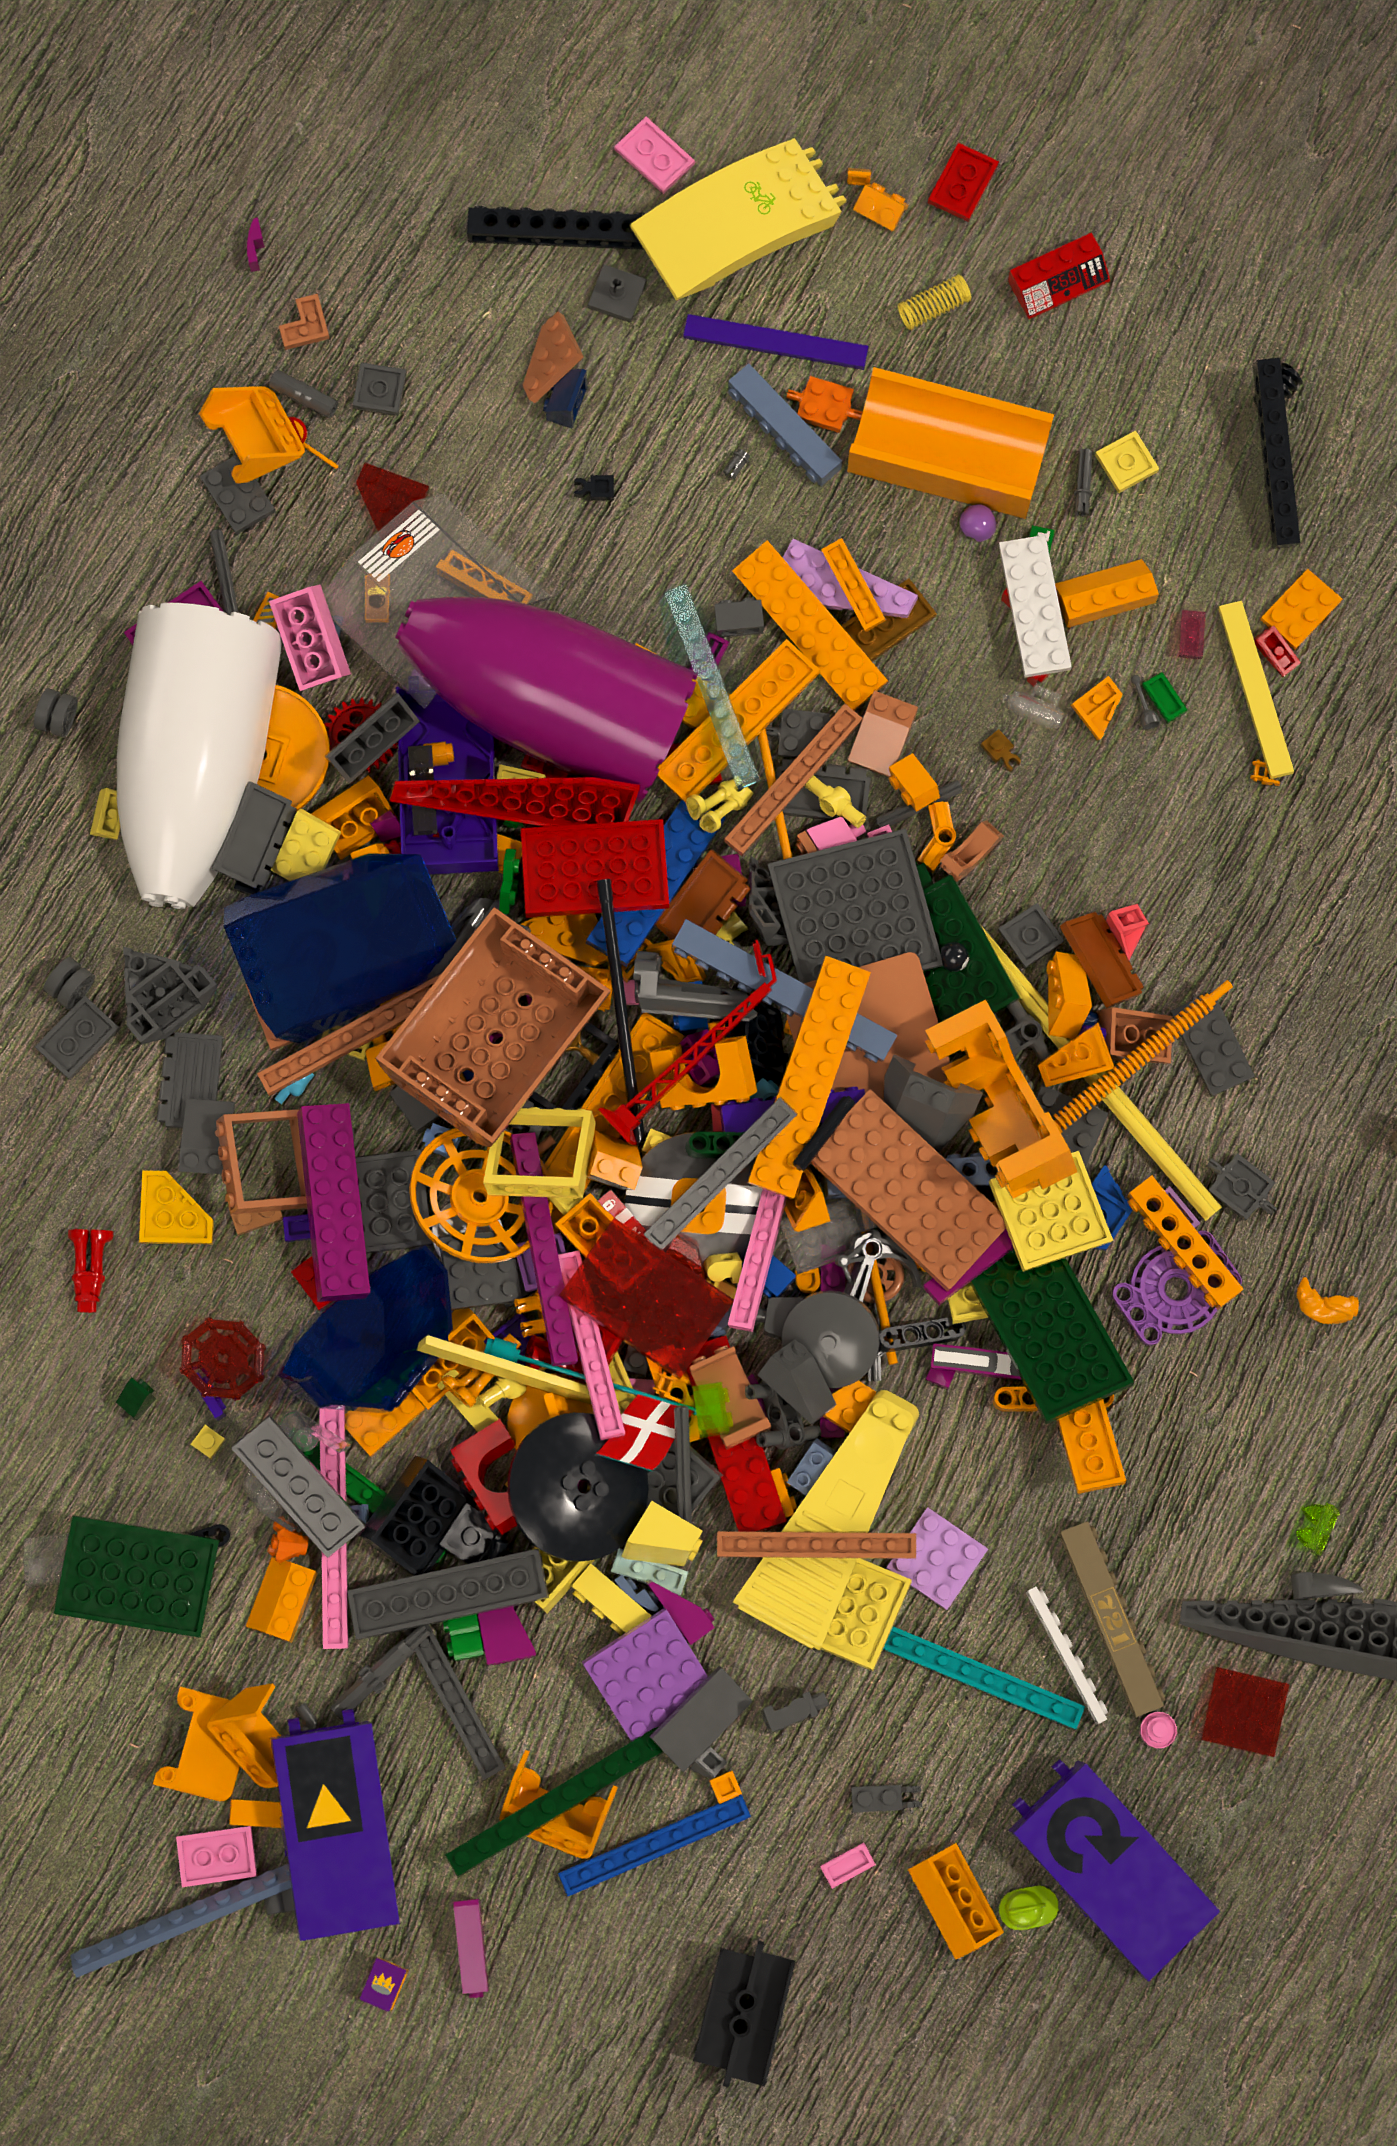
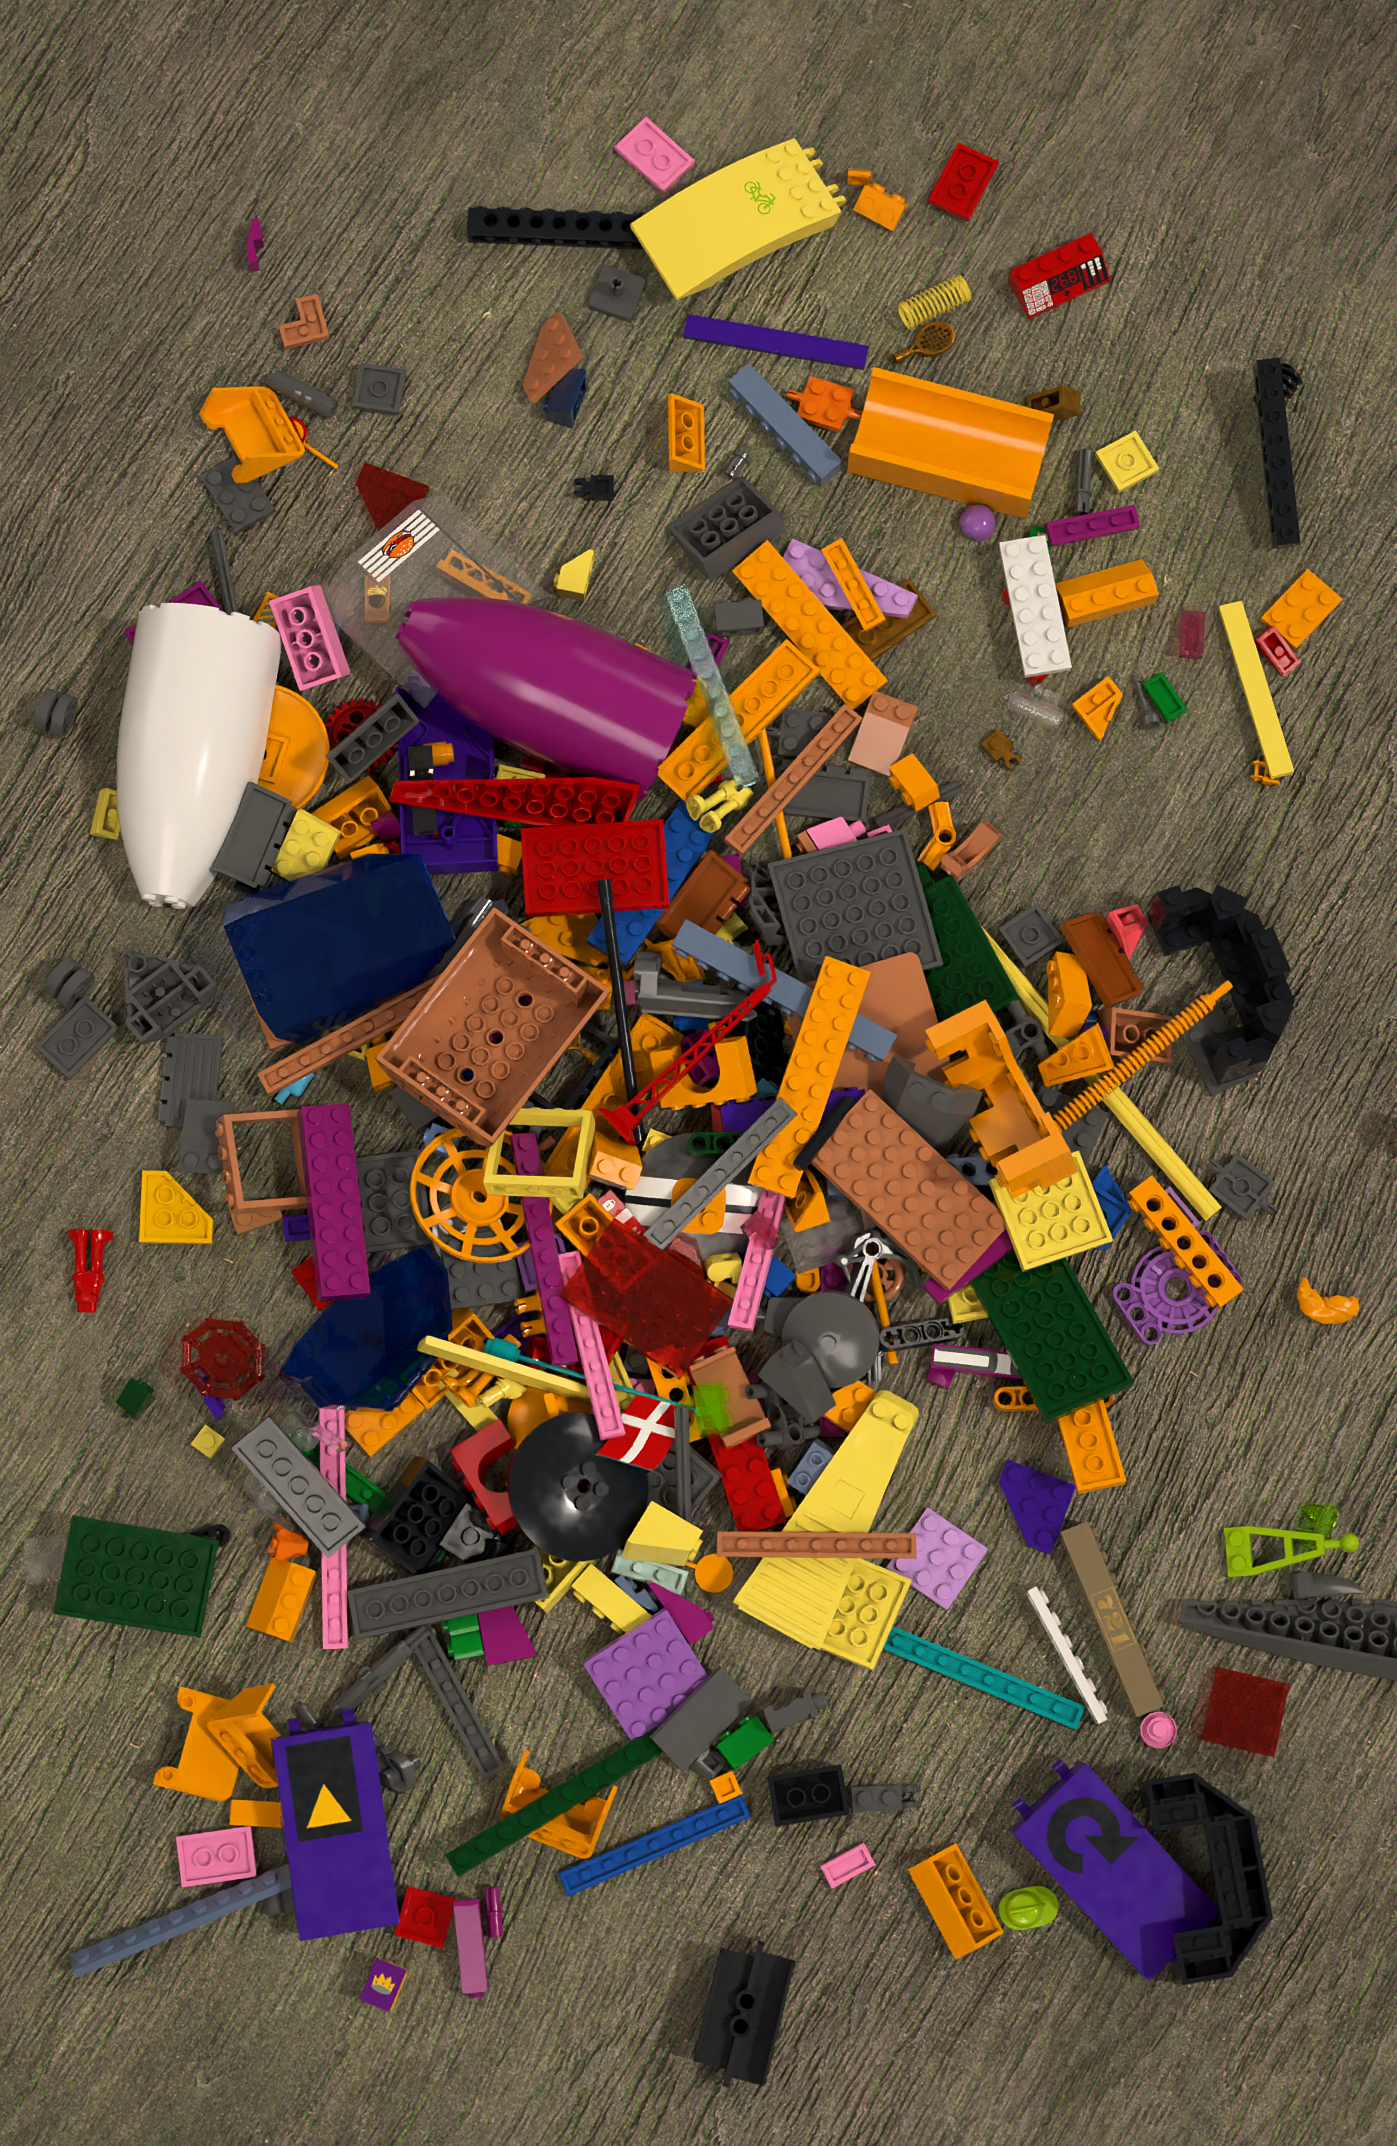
green plate [499,849,520,914] -> none
light orange piece [652,1371,689,1403] -> none
light yellow pin [804,776,866,828] -> none
black piece [941,942,969,972] -> none
none -> dark grey pin [373,1732,422,1794]
none -> red plate [395,1886,456,1948]
none -> magenta axle [484,1886,504,1938]
none -> light yellow slope [553,549,595,601]
none -> dark grey slope [667,476,786,581]
none -> light orange slope [668,393,705,472]
none -> light orange piece [685,1554,734,1593]
none -> green brick [717,1715,774,1771]
none -> clear pink leg [740,1210,780,1250]
none -> black brick [767,1764,850,1827]
none -> pearl gold piece [892,321,956,364]
none -> dark purple plate [999,1459,1076,1555]
none -> pearl gold slope [1027,385,1081,420]
none -> magenta plate [1045,505,1141,547]
none -> black brick [1138,1773,1273,1985]
none -> black brick [1147,885,1295,1086]
none -> lime plate [1224,1526,1359,1578]

